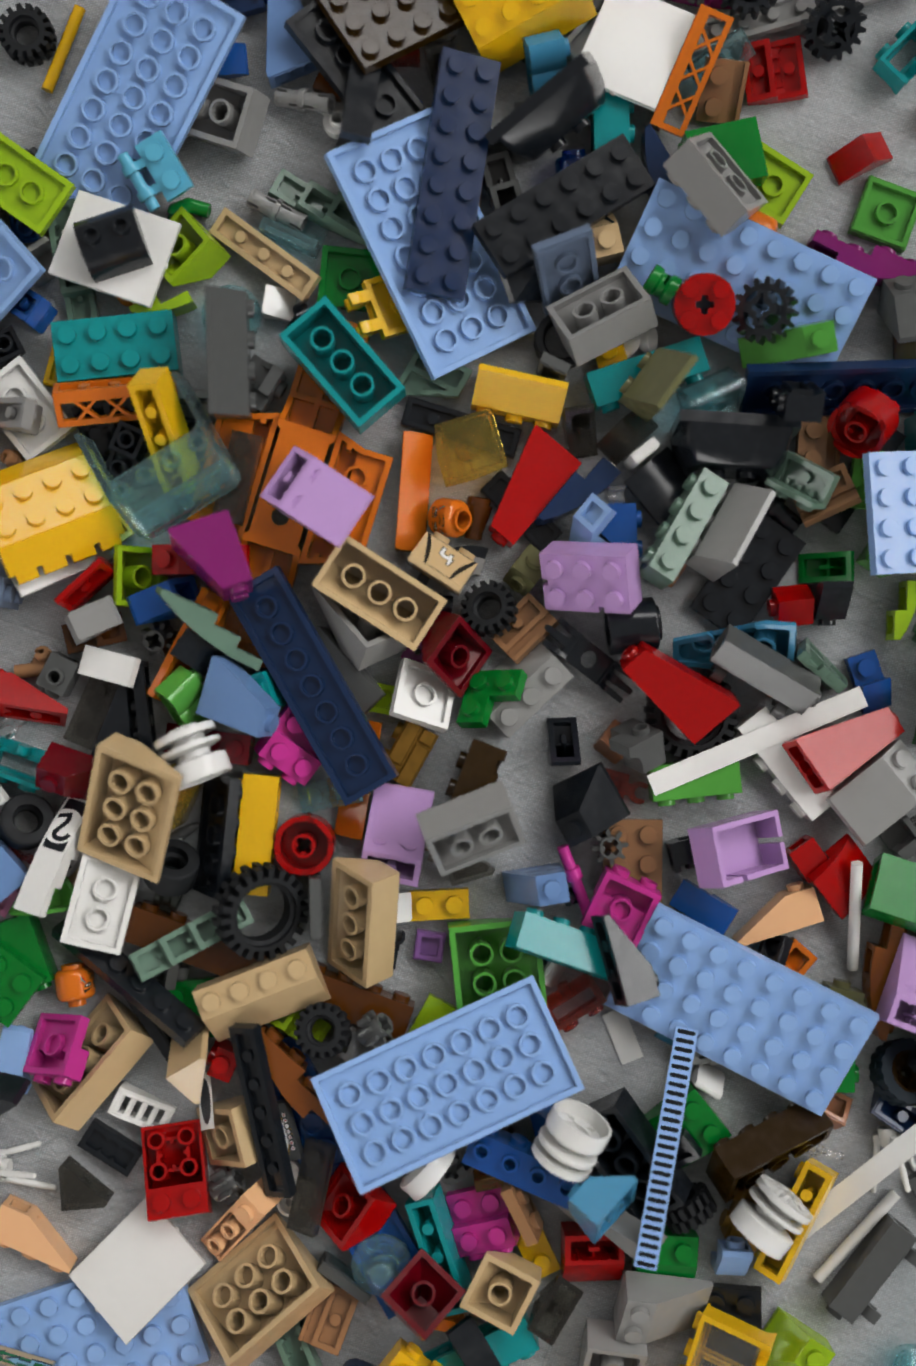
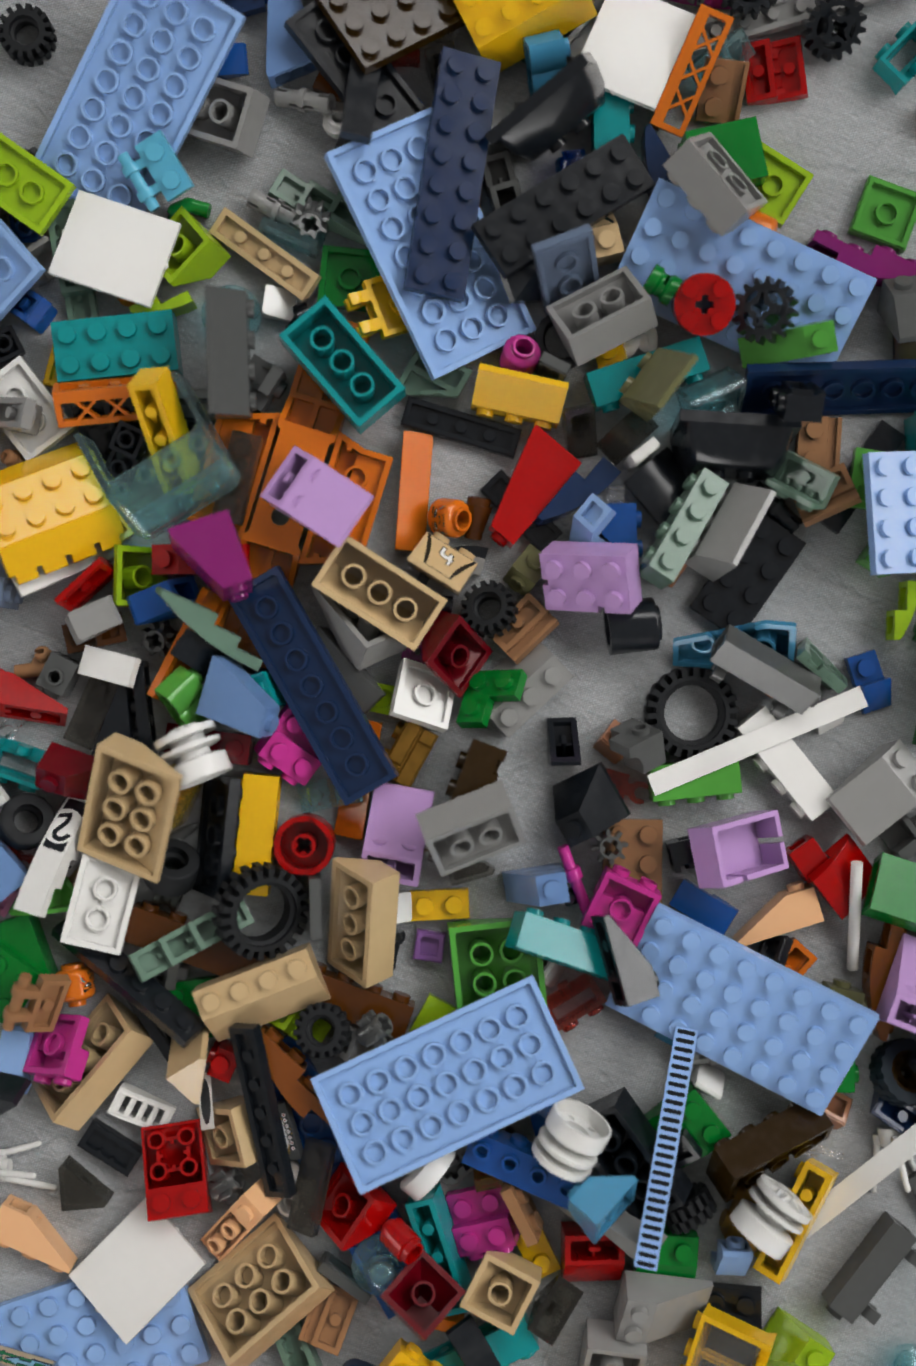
yellow bar [41,4,86,94] -> none
black brick [73,204,153,283] -> none
clear yellow slope [434,408,508,487] -> none
black piece [542,617,633,703] -> none
white sticker [602,1010,644,1065] -> none
red slope [619,641,741,745] -> none
red brick [767,584,815,626] -> none
slope [782,707,905,794] -> none
green slope [798,551,854,584] -> none
black slope [808,581,854,626] -> none
white bar [813,1189,901,1284] -> none
red slope [826,132,893,186] -> none
red brick [827,386,900,459] -> none
none -> medium nougat plate [2,972,72,1033]
none -> dark grey gear [292,197,331,239]
none -> red brick [379,1217,424,1264]
none -> dark pink head [499,334,541,374]

